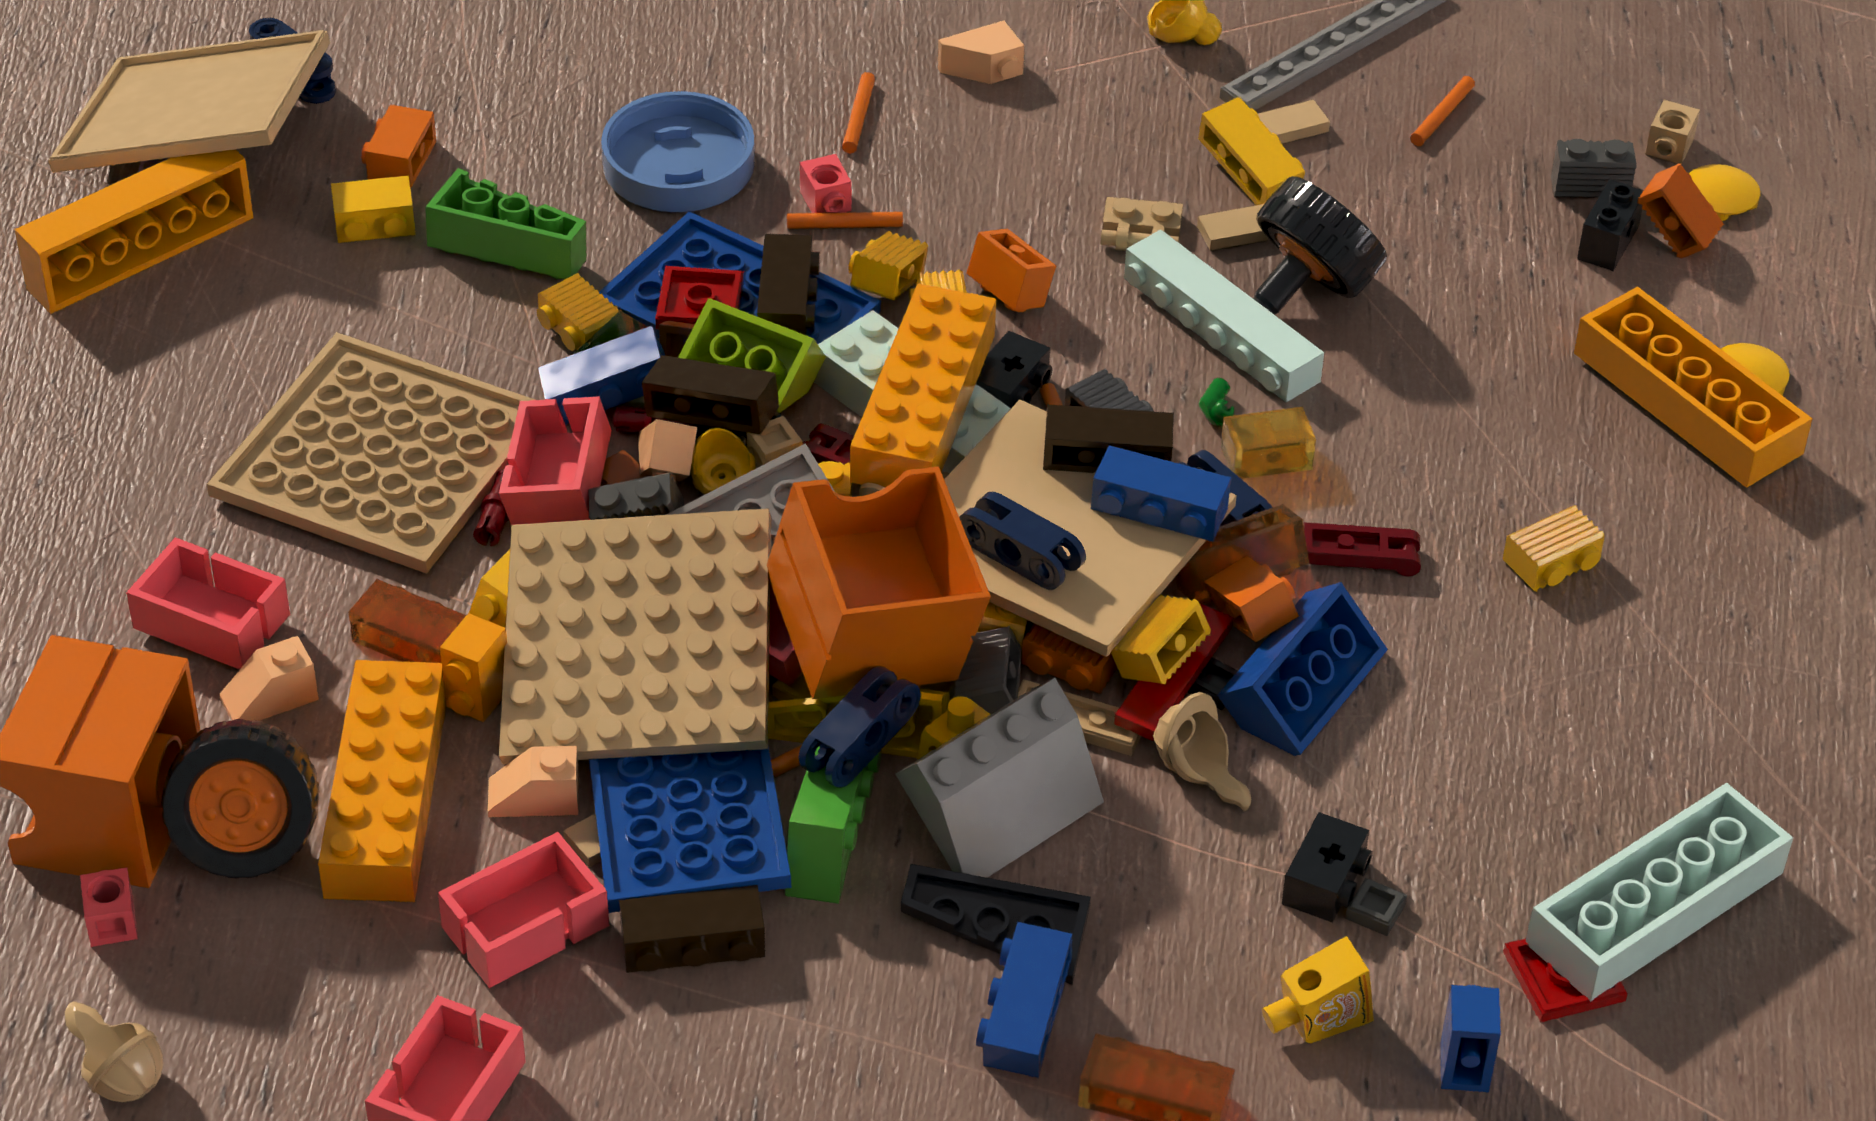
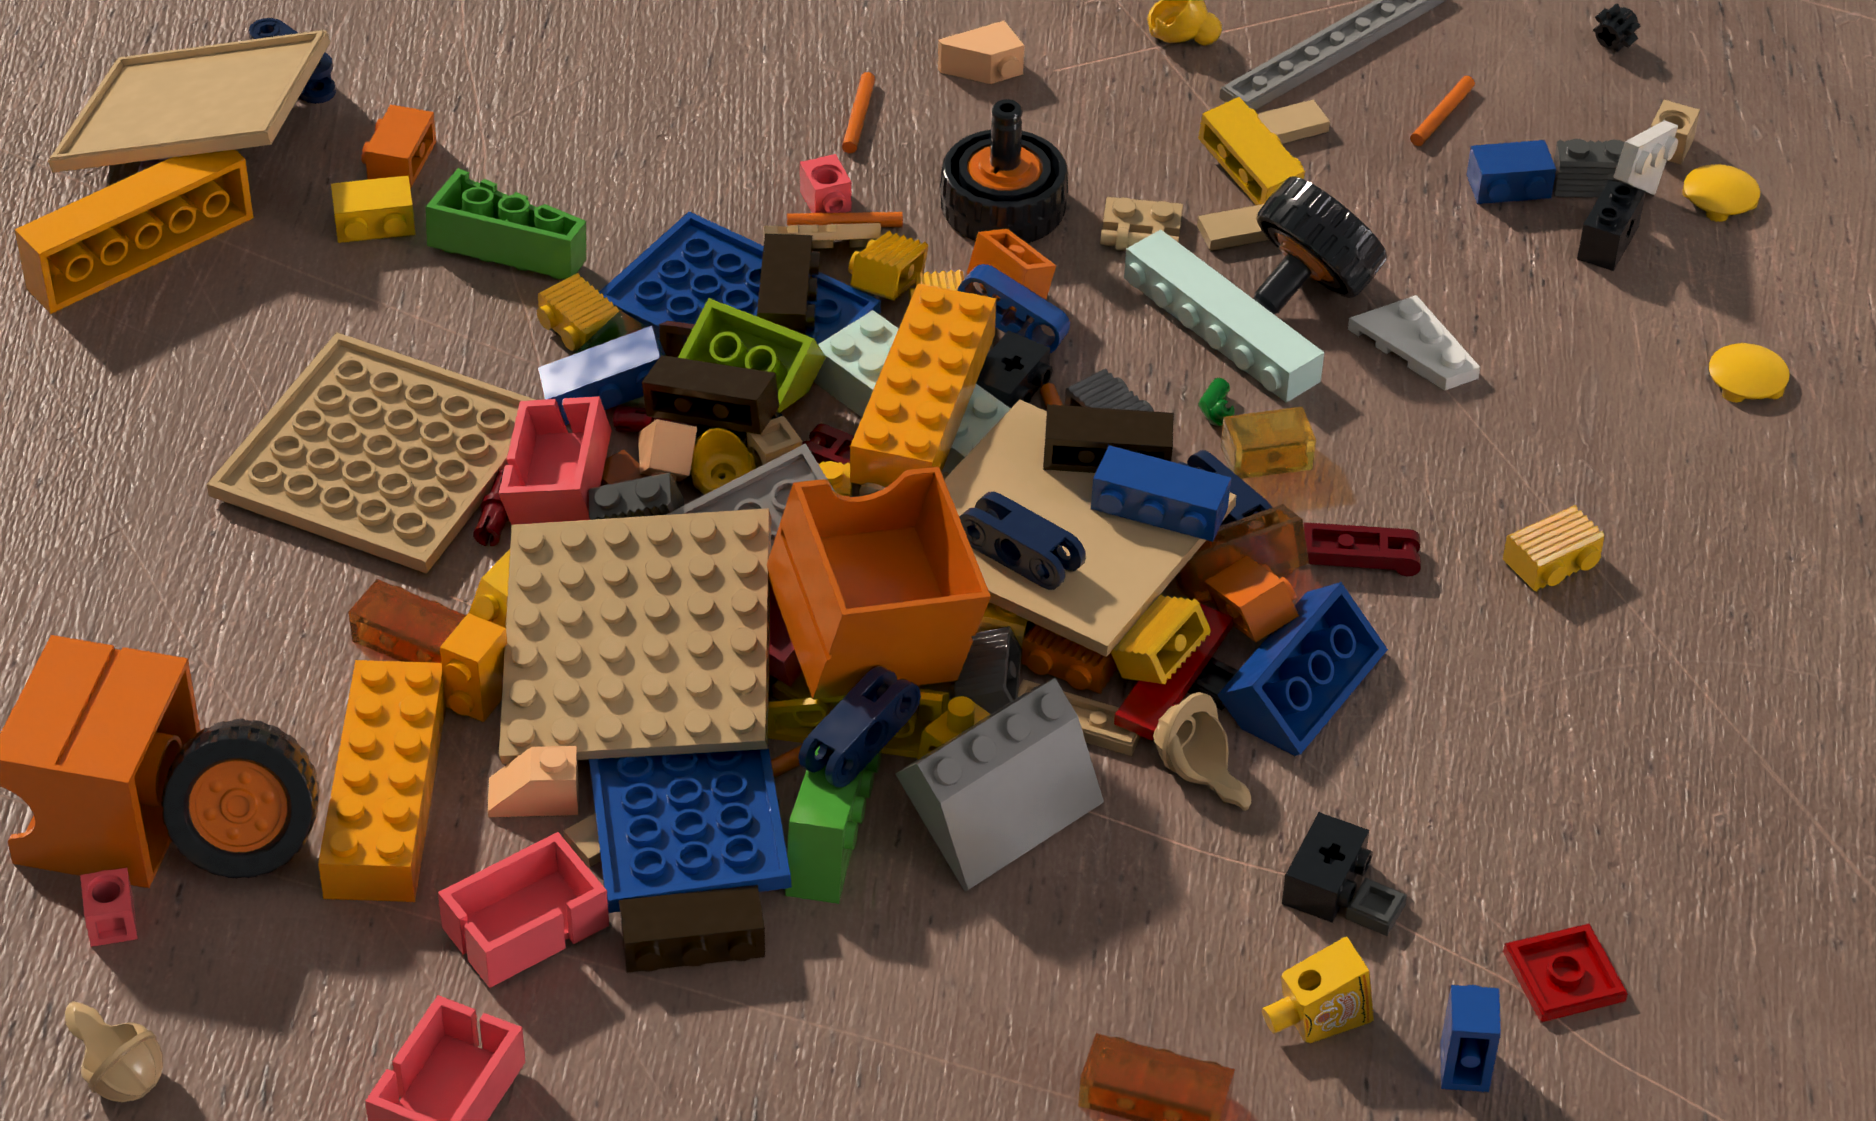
coral piece [126,537,290,670] -> none
light nougat slope [220,636,319,721] -> none
medium blue brick [601,91,755,212] -> none
red tile [655,266,744,329] -> none
black wing [901,864,1091,985] -> none
blue brick [976,922,1072,1078] -> none
light aqua brick [1525,783,1793,1002] -> none
light orange brick [1574,286,1813,488] -> none
orange brick [1637,163,1724,259] -> none
none -> tan wing [763,223,881,249]
none -> black wheel [940,99,1068,243]
none -> blue beam [958,264,1070,353]
none -> white wing [1348,295,1480,391]
none -> blue brick [1466,140,1556,204]
none -> black gear [1593,4,1641,52]
none -> white wing [1613,120,1678,195]

